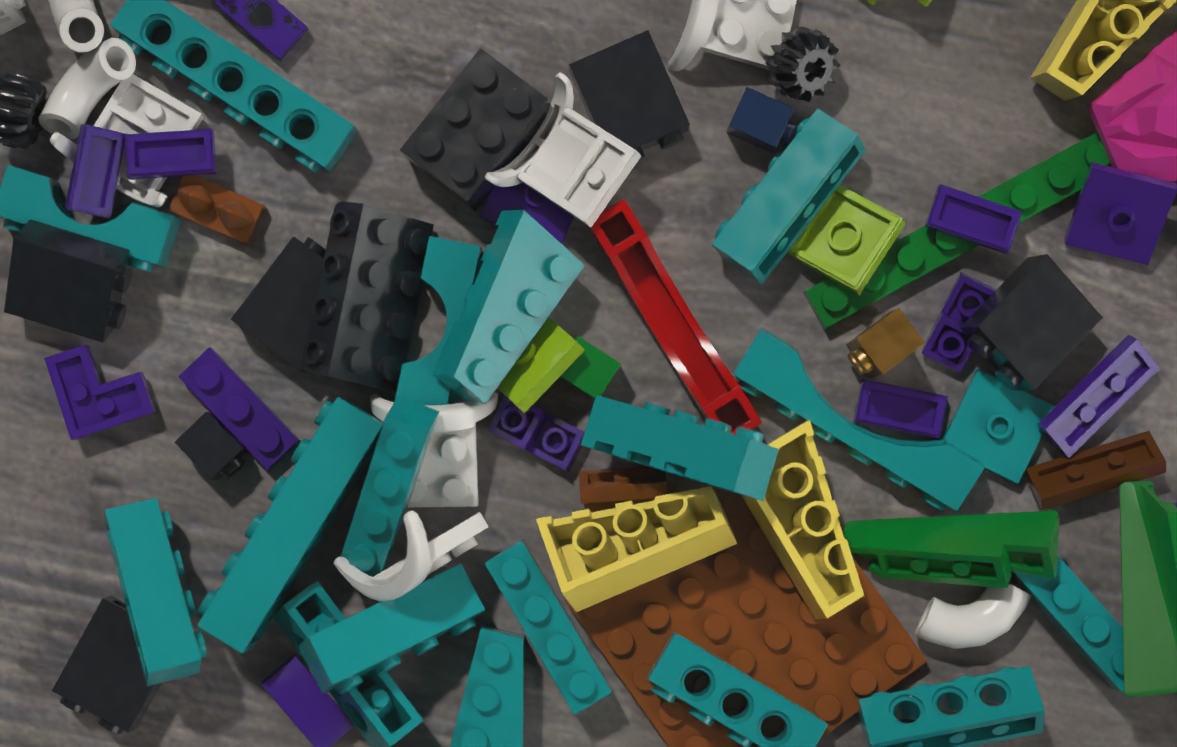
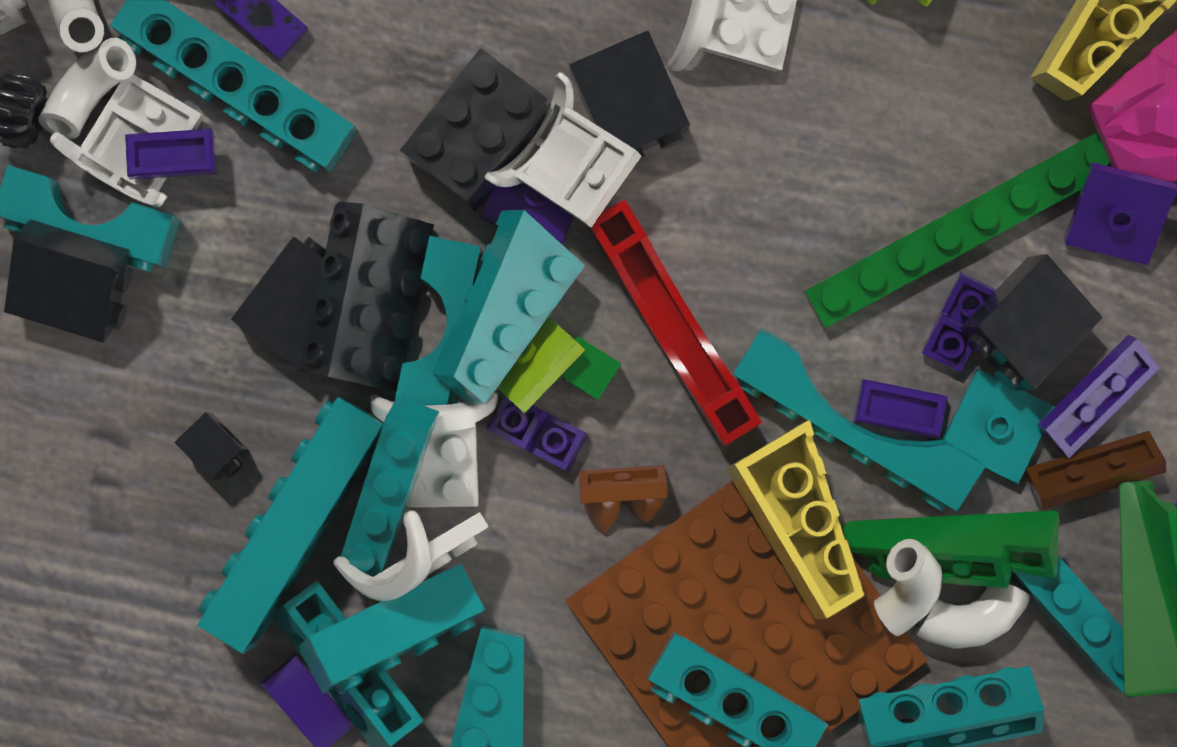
dark purple plate [44,344,156,440] -> none
black brick [52,596,162,734] -> none
dark purple tile [64,124,126,218] -> none
teal brick [104,498,207,686] -> none
dark orange tile [168,176,266,246] -> none
dark purple plate [178,347,300,470] -> none
teal brick [484,539,612,715] -> none
light yellow wedge [536,486,737,612] -> none
teal wedge [581,395,779,501] -> none
teal brick [712,108,866,285] -> none
dark blue brick [726,87,796,154] -> none
black gear [765,26,841,102] -> none
lime plate [787,185,906,295] -> none
pearl gold brick [846,308,925,379] -> none
dark purple tile [924,184,1022,254] -> none
none -> white cylinder [874,539,942,637]

